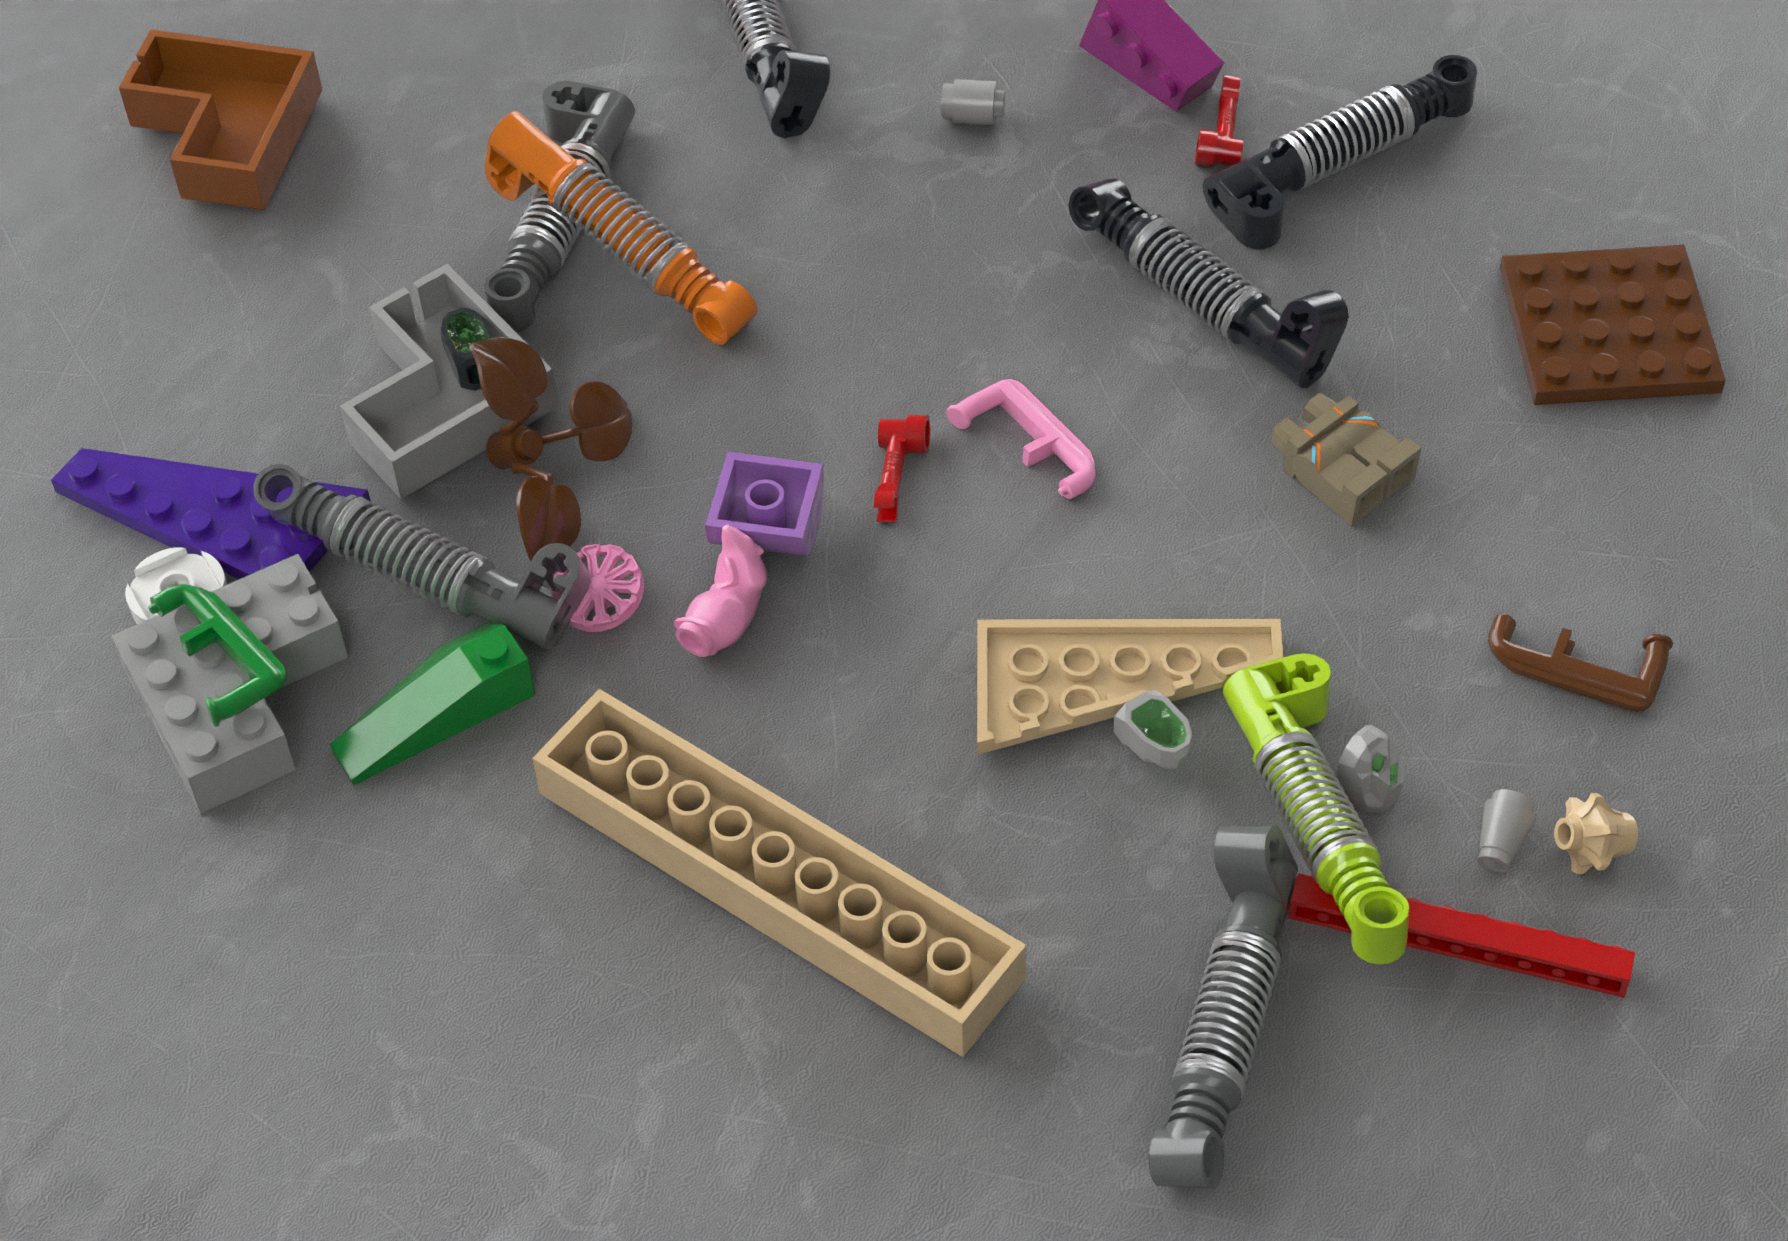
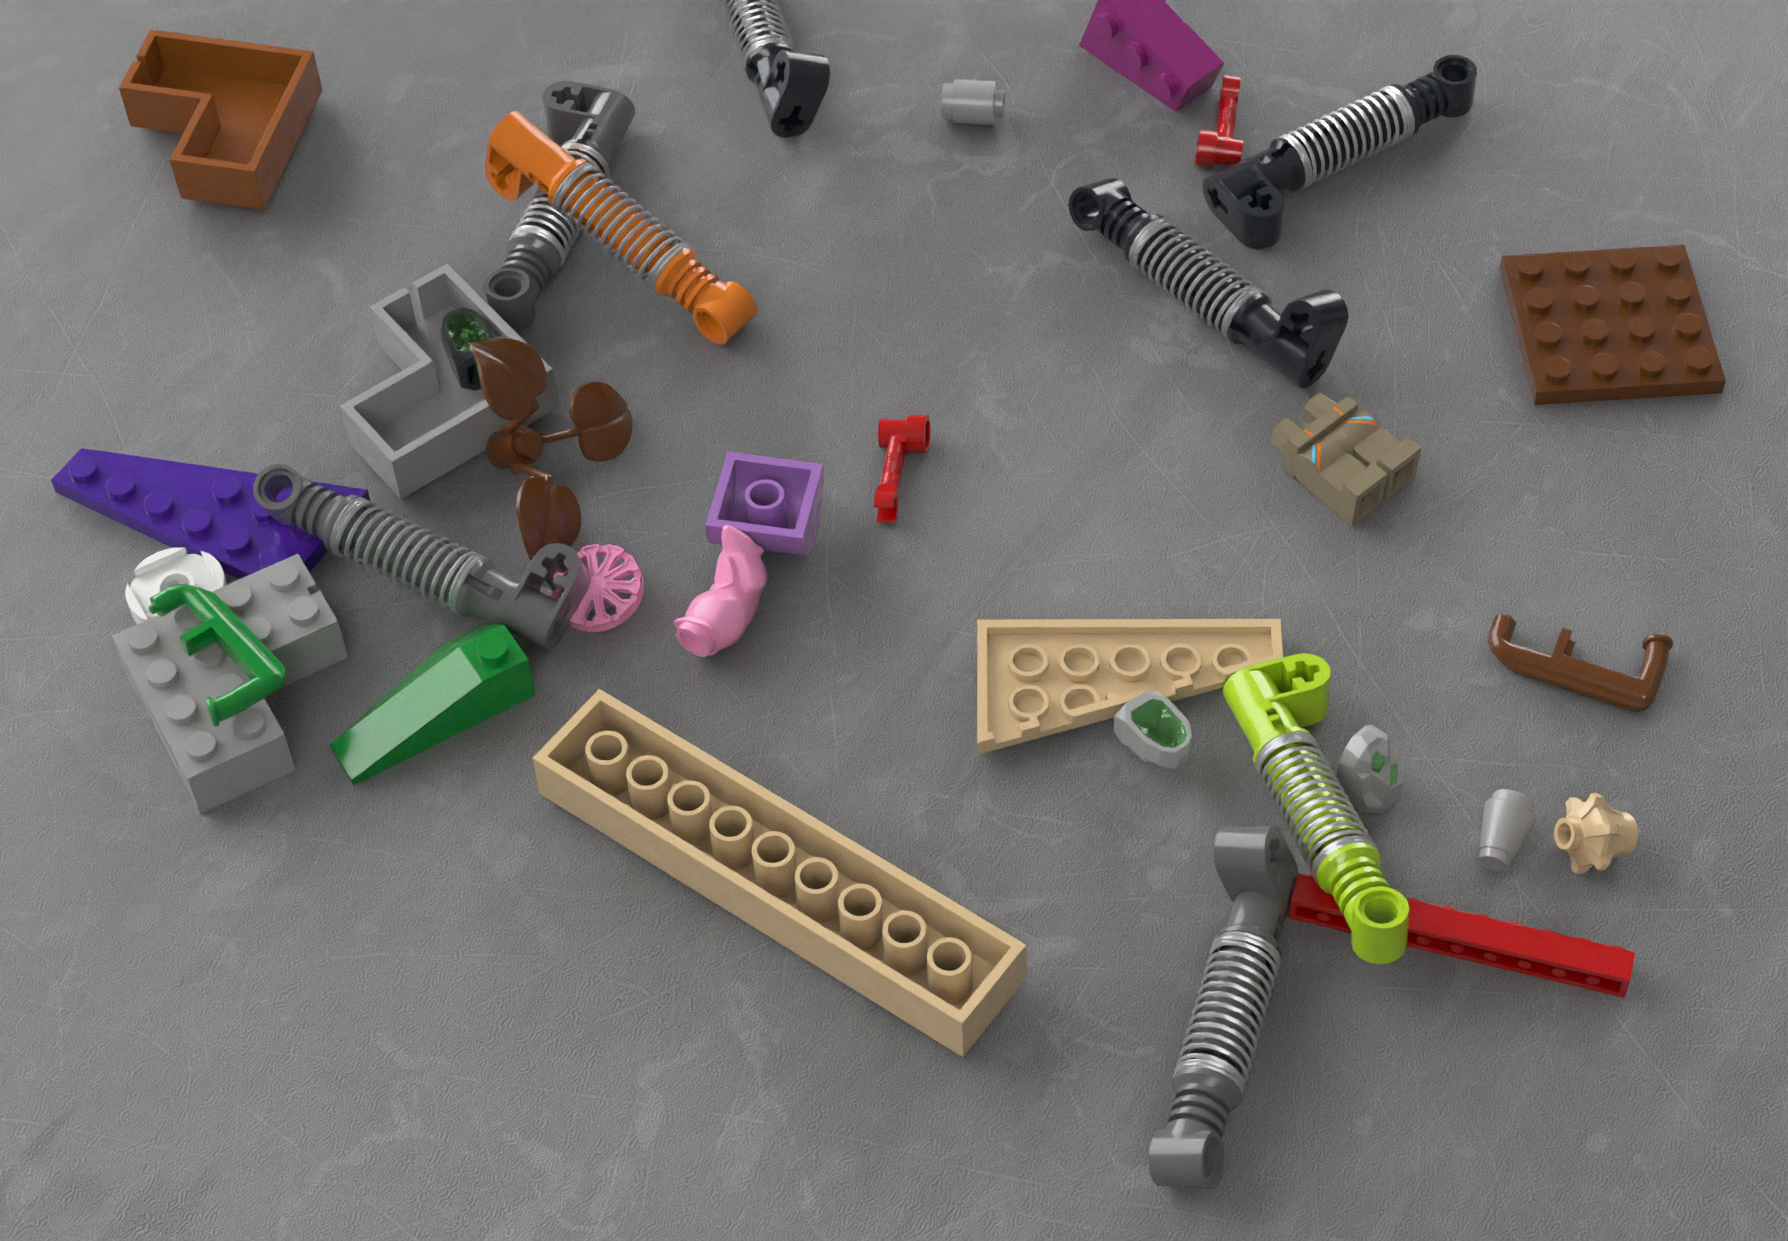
bright pink piece [946,379,1096,500] -> none

